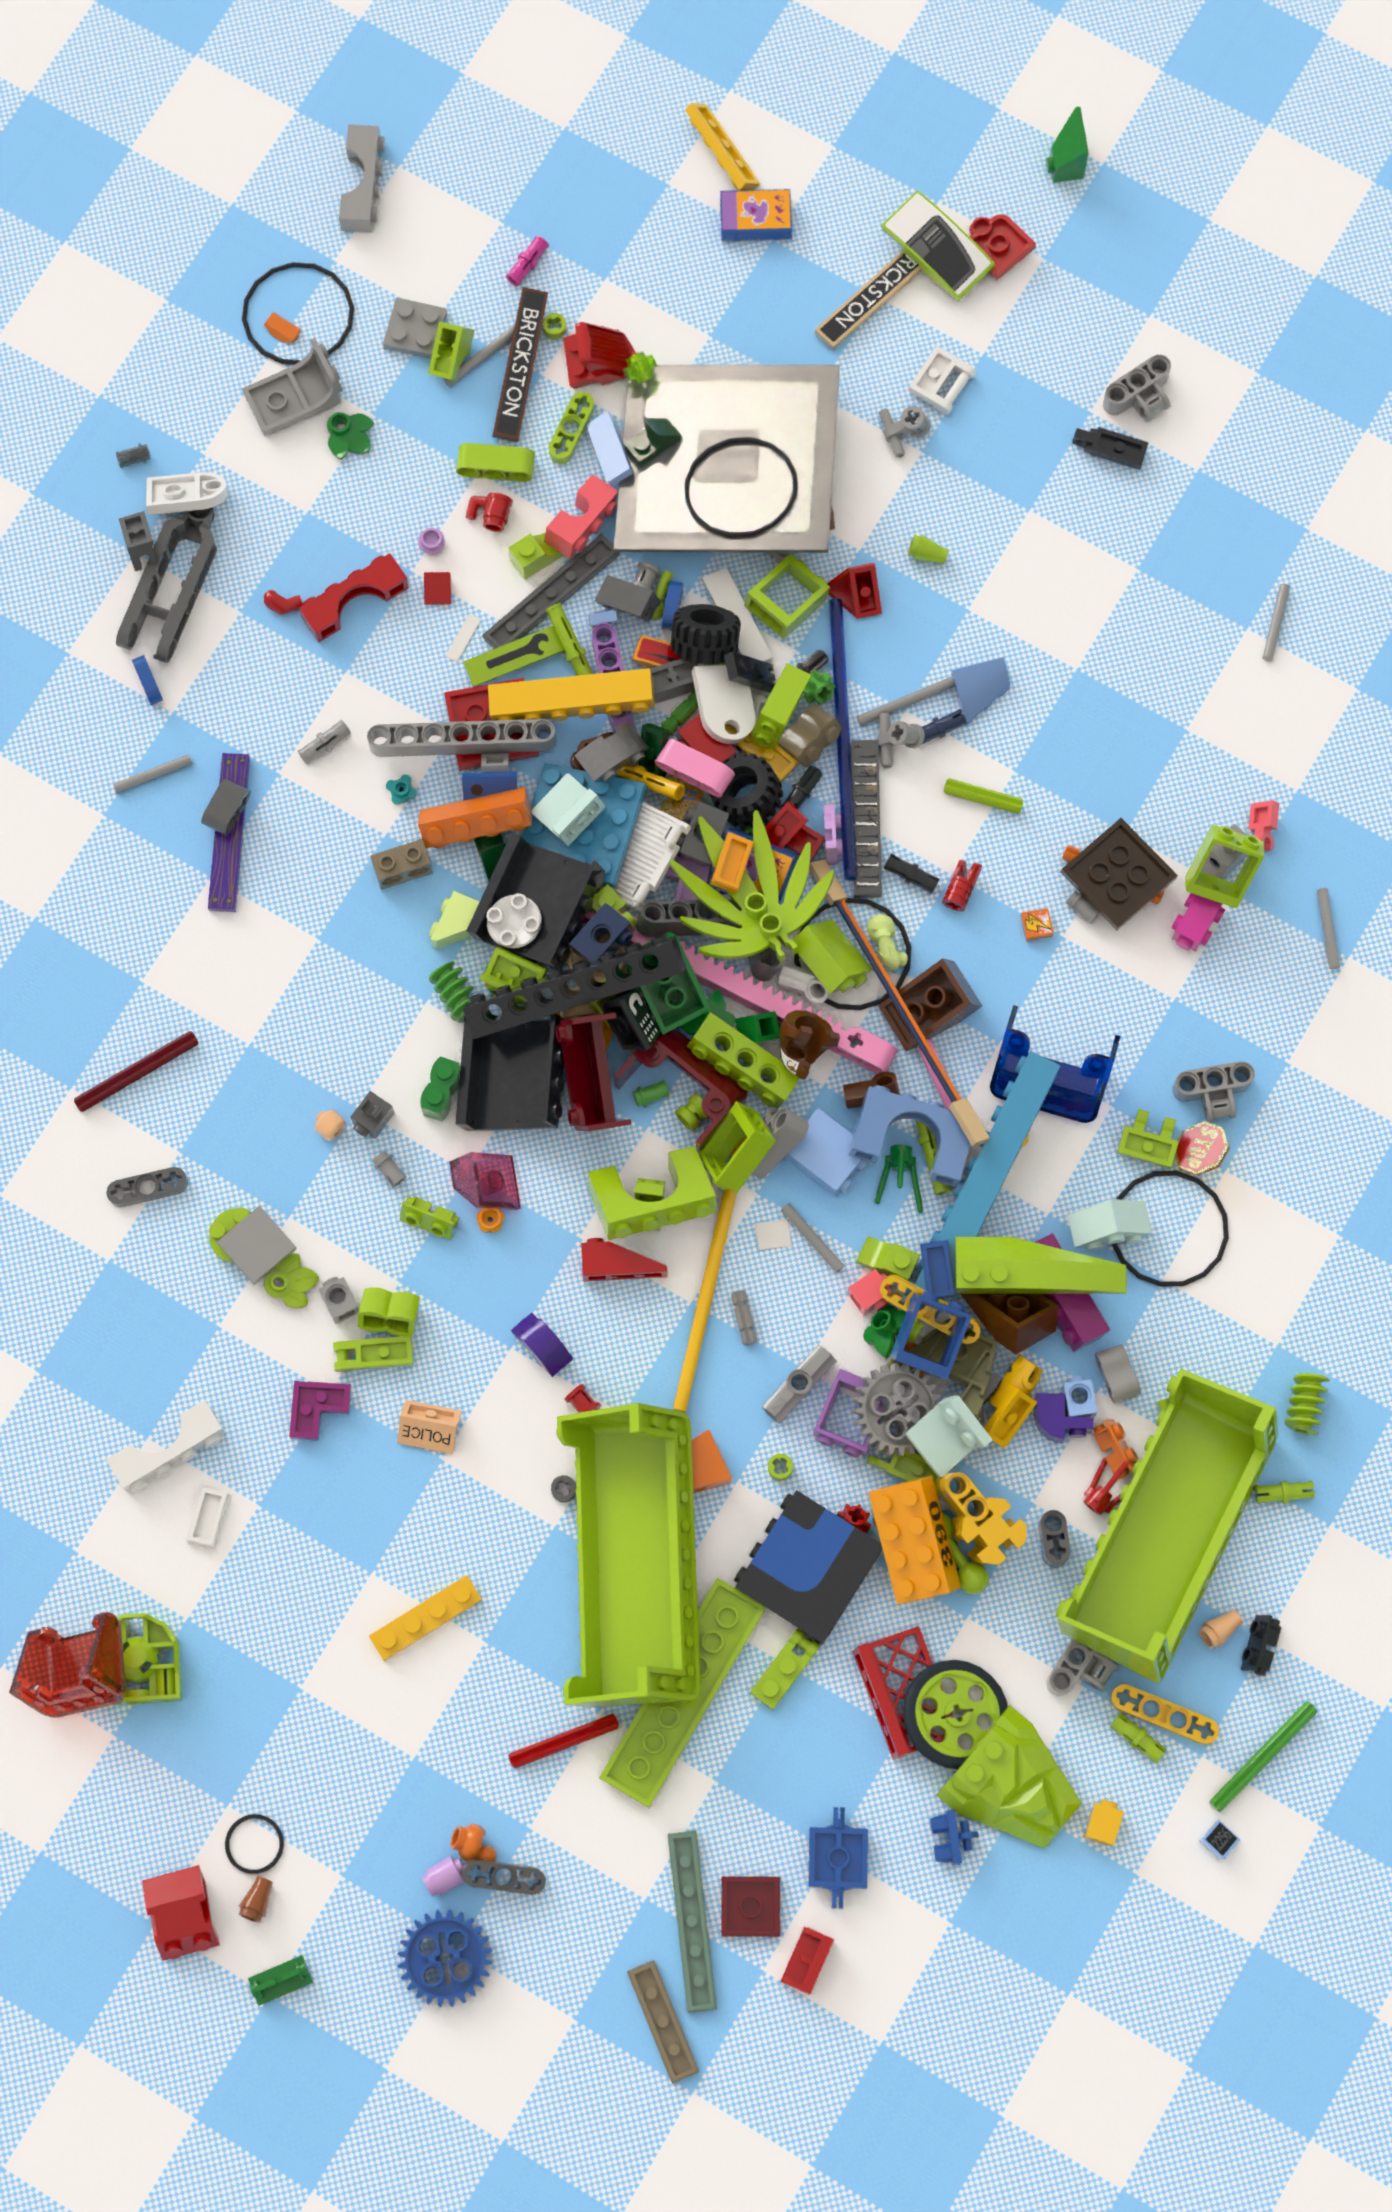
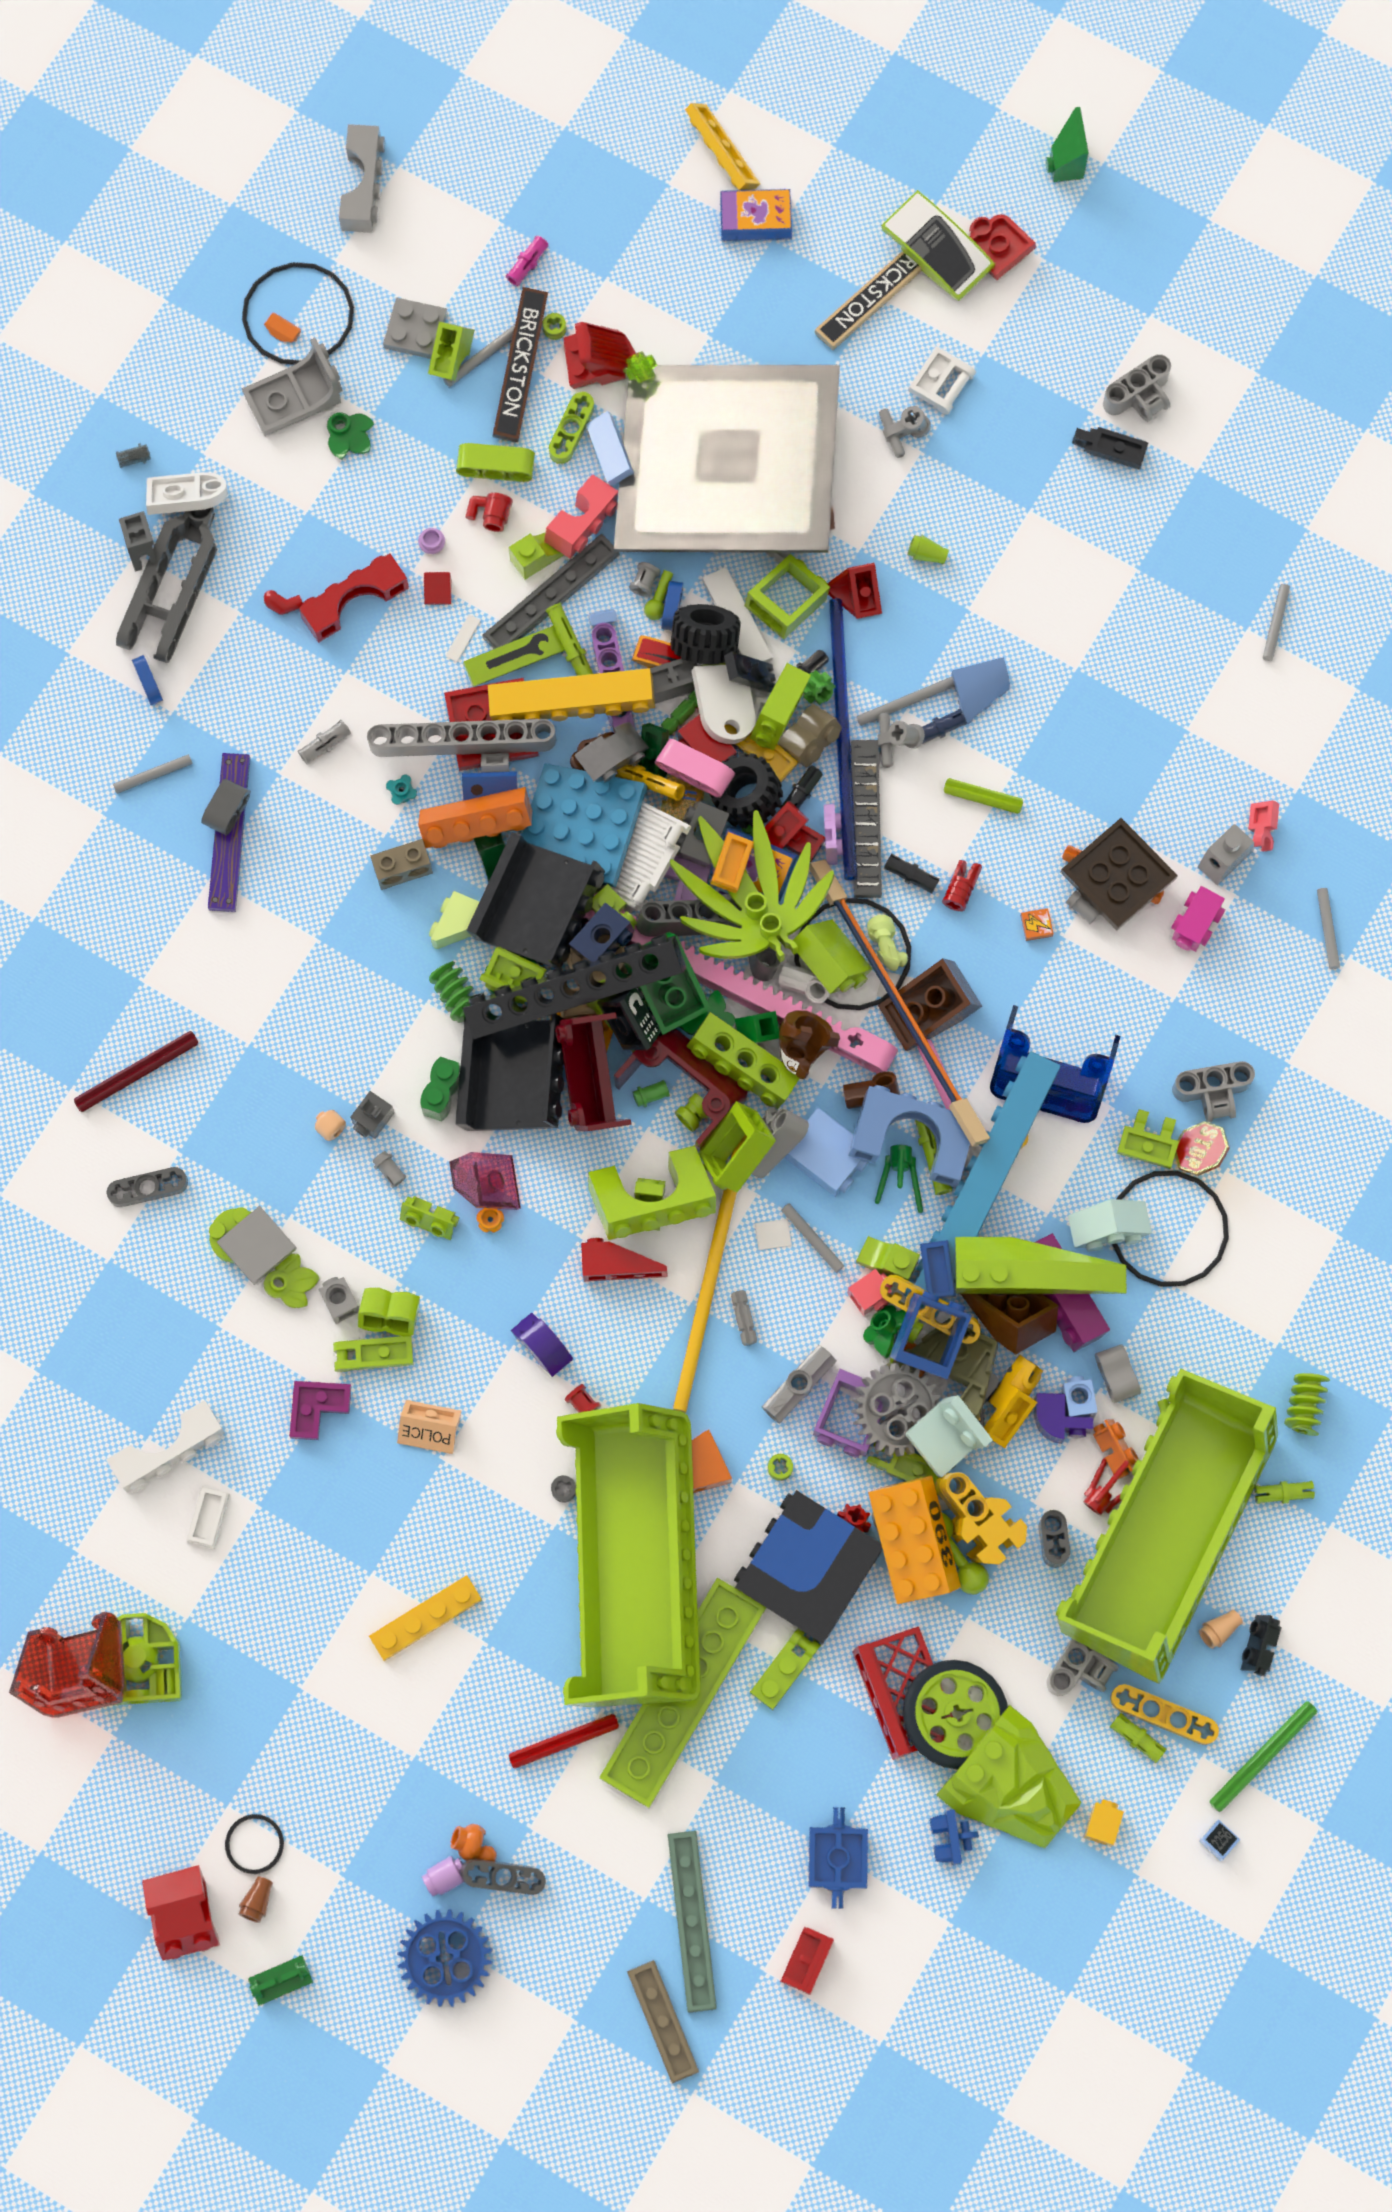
white dish [486,893,542,948] -> none
light aqua bracket [531,773,606,846] -> none
dark grey hinge [594,575,661,622] -> none
dark green slope [624,418,684,468] -> none
black piece [684,437,798,537] -> none
dark red tile [721,1876,780,1937] -> none
lime window [1185,824,1265,909] -> none

